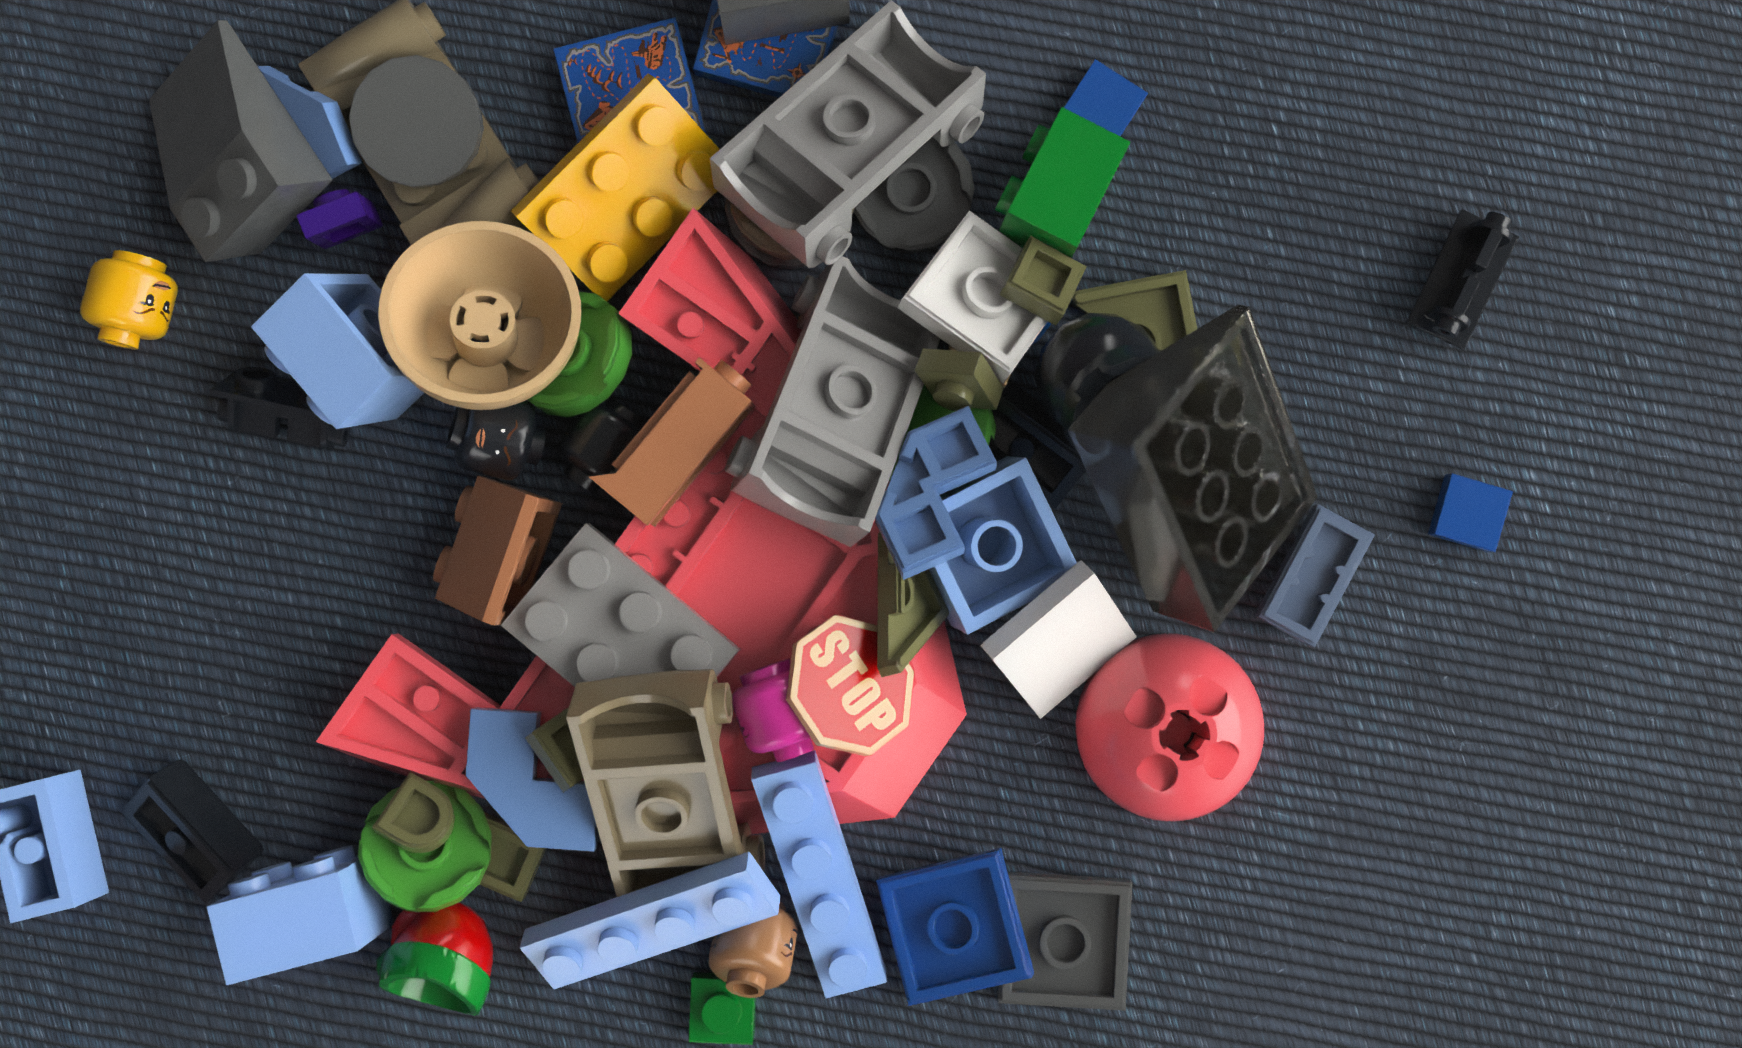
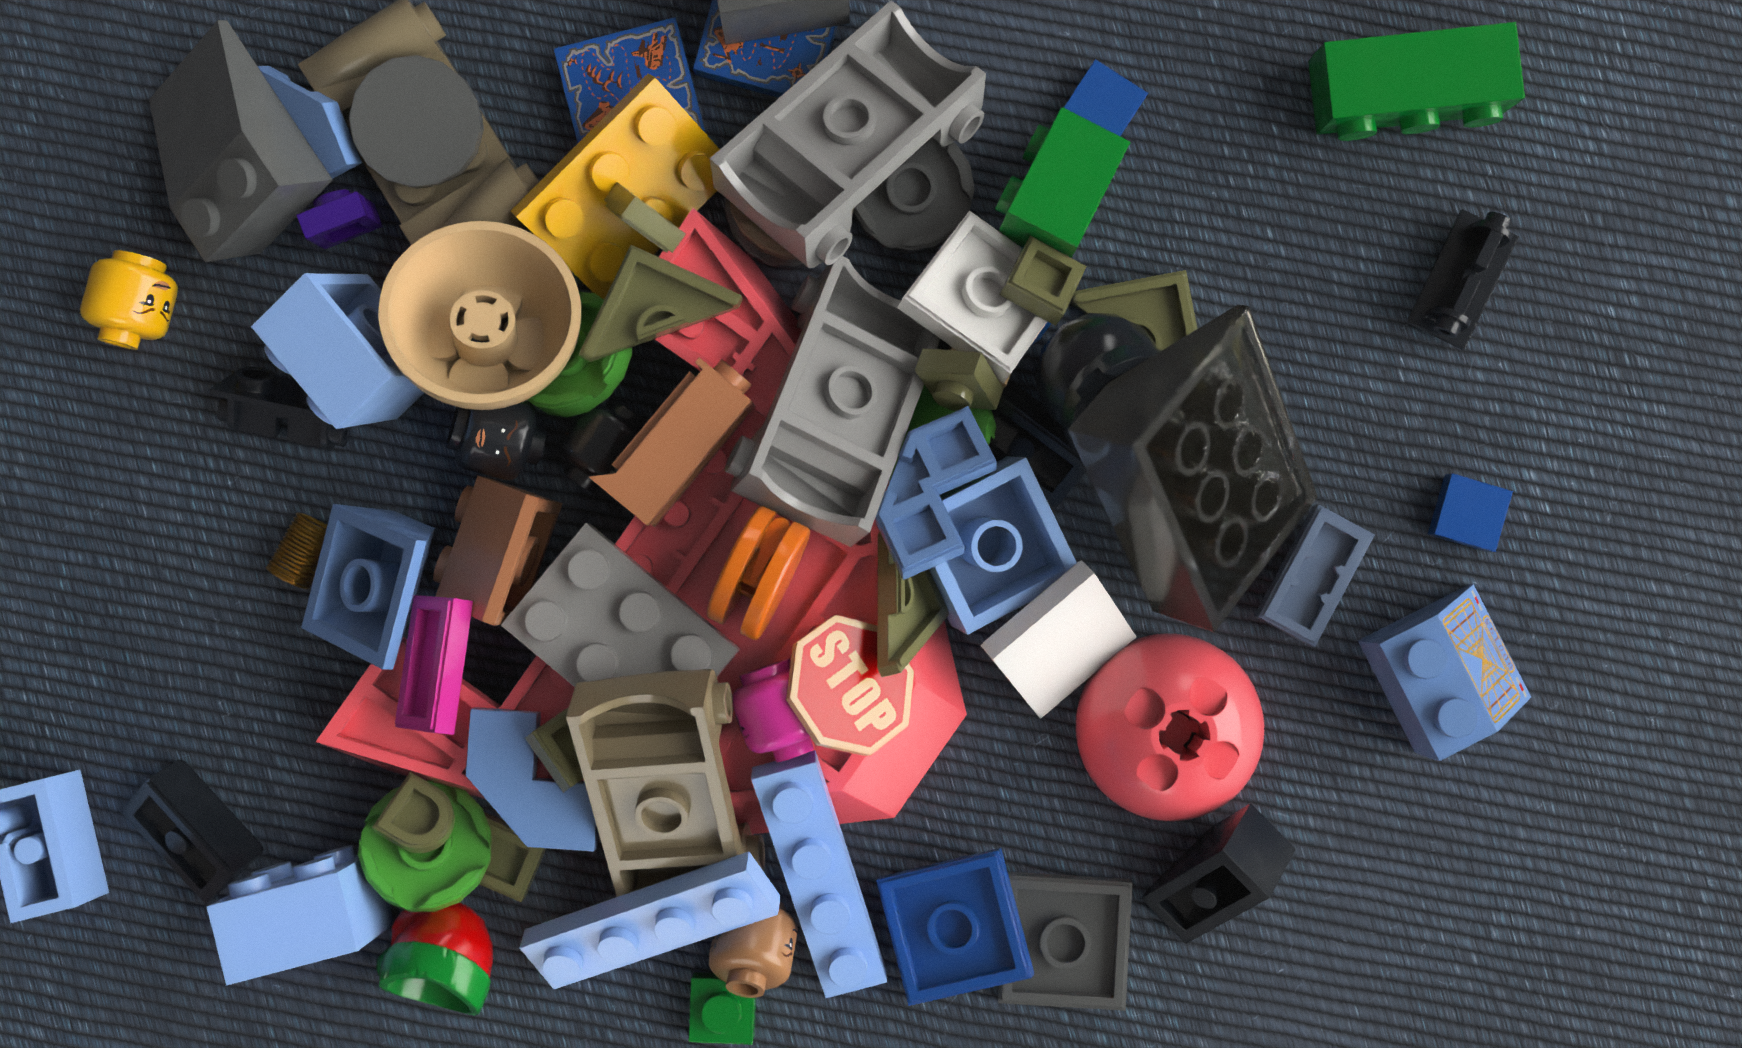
none -> pearl gold piece [266,513,327,589]
none -> medium blue slope [301,504,434,670]
none -> dark pink tile [395,595,473,735]
none -> olive tile [579,245,743,362]
none -> olive tile [604,182,686,253]
none -> orange head [707,506,810,640]
none -> black slope [1141,803,1296,944]
none -> green brick [1308,22,1525,141]
none -> medium blue slope [1358,584,1531,761]

